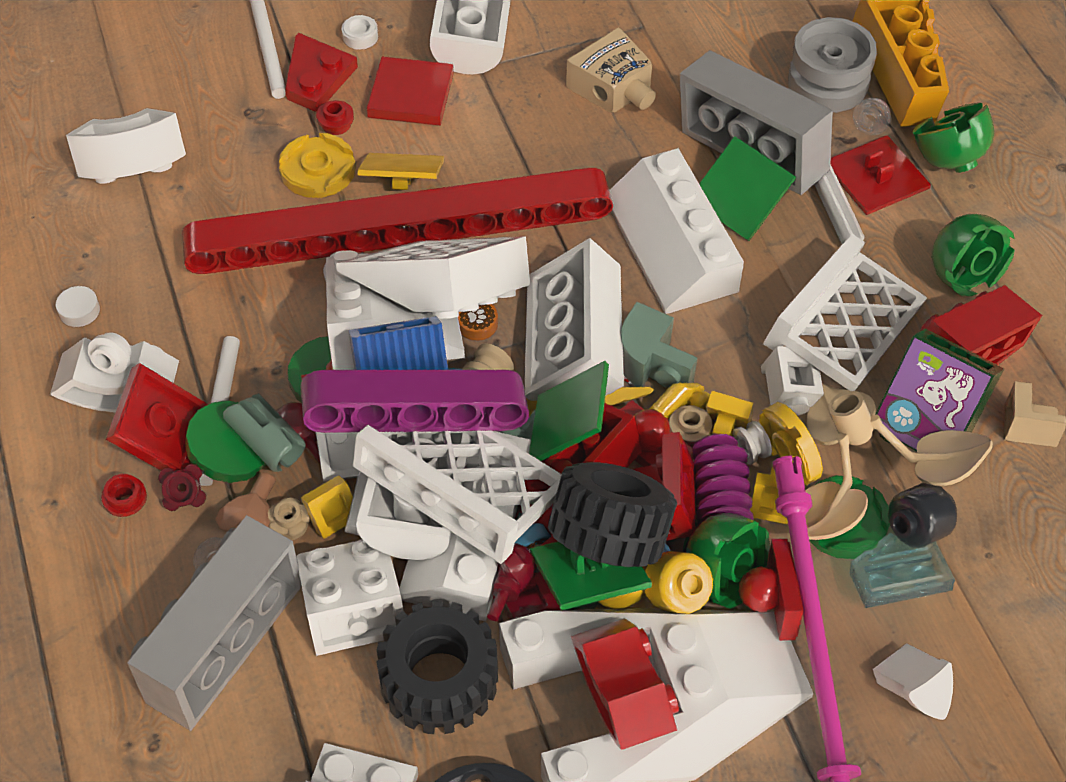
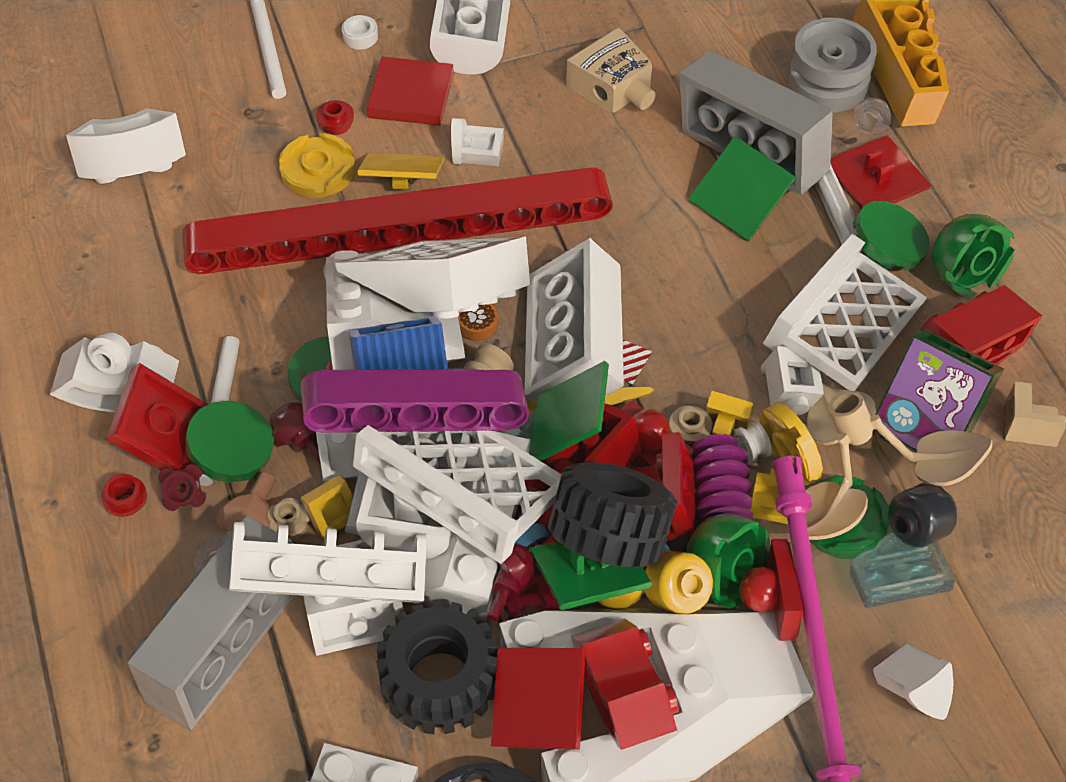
white tile [56,286,100,327] -> none
sand green arm [223,393,306,472] -> none
red wing [285,33,358,112] -> none
white slope [609,148,744,314] -> none
sand green brick [621,302,698,388] -> none
yellow arm [649,383,710,419] -> none
green cylinder [912,102,995,173] -> none
none -> white hinge [228,522,427,603]
none -> white tile [451,118,504,167]
none -> red piece [491,648,586,750]
none -> green tile [853,201,930,270]

